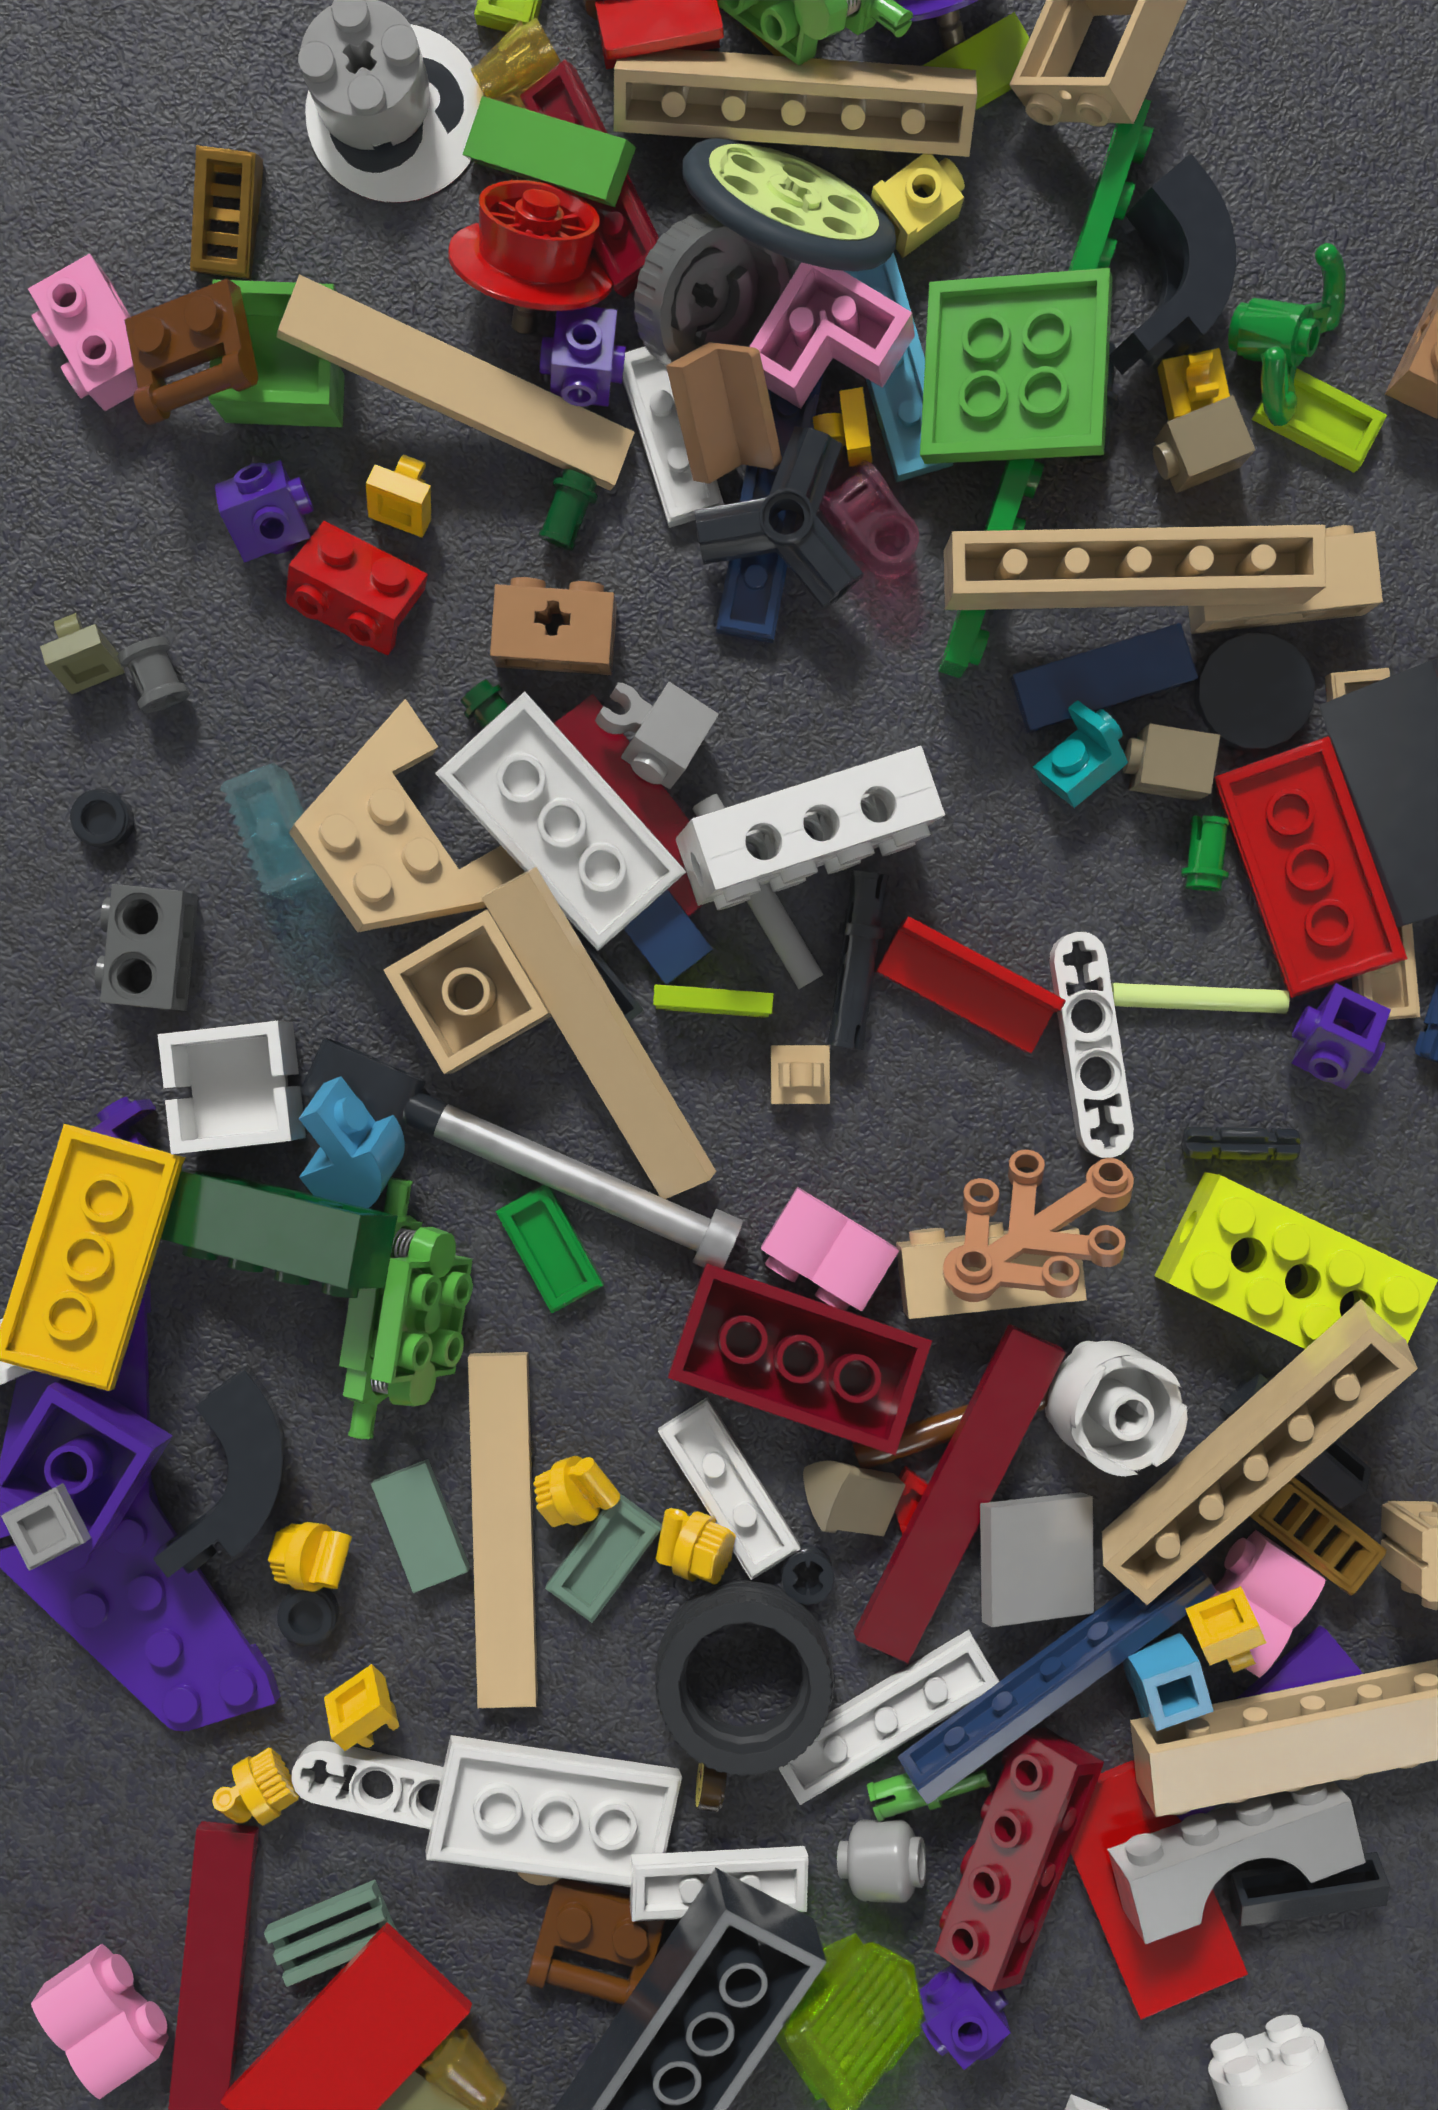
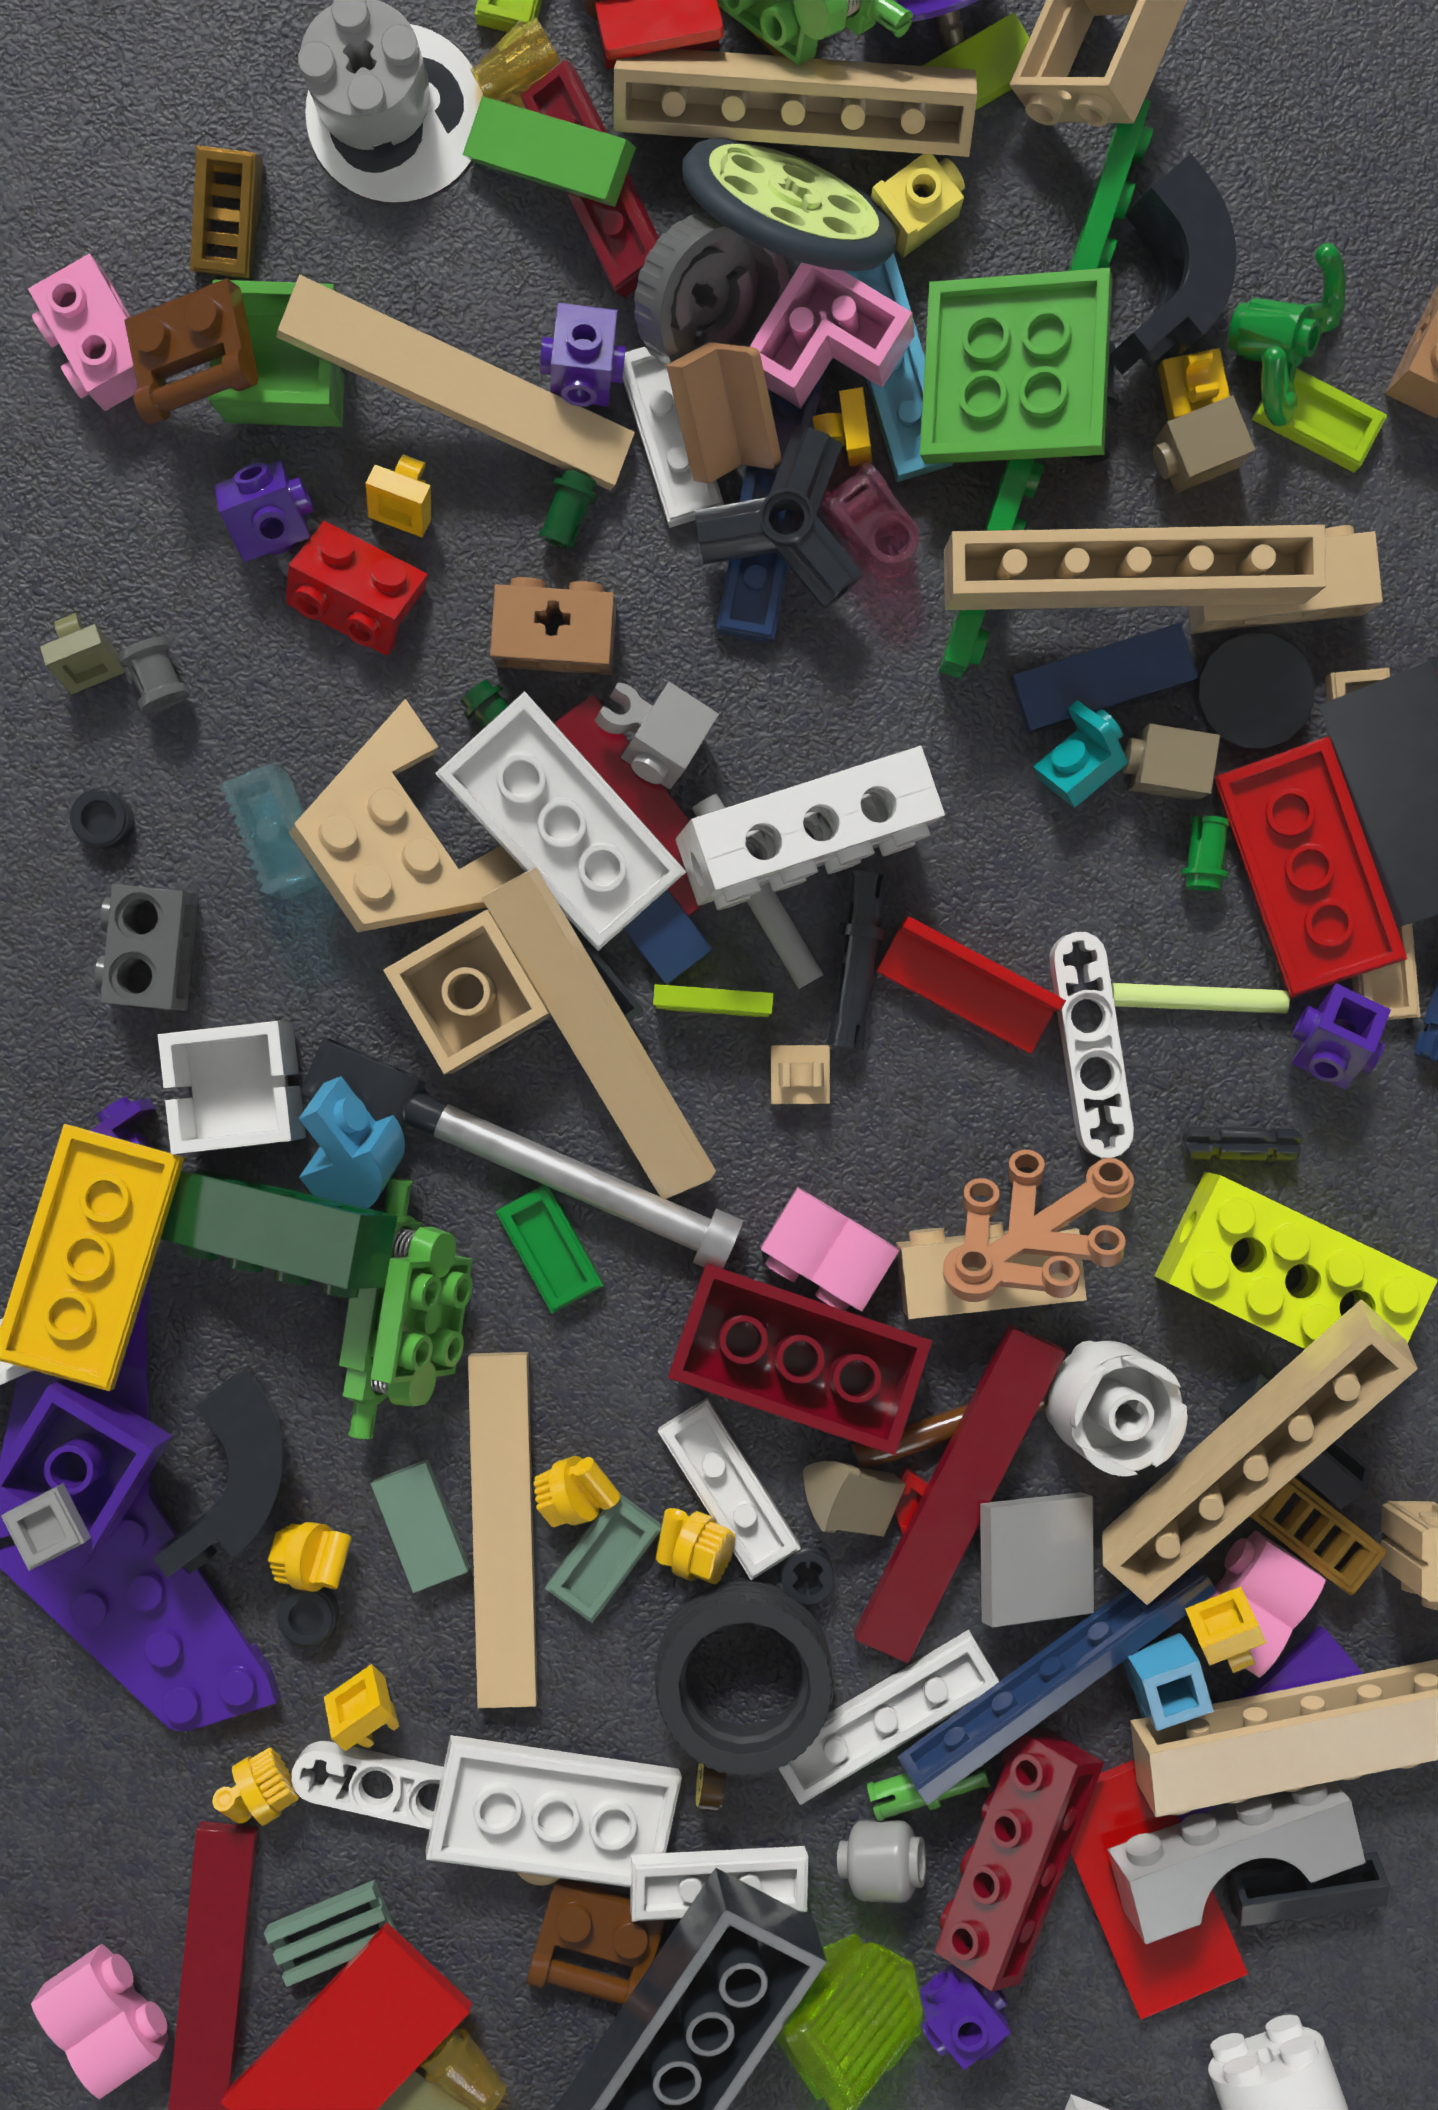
red piece [448,180,613,334] -> none

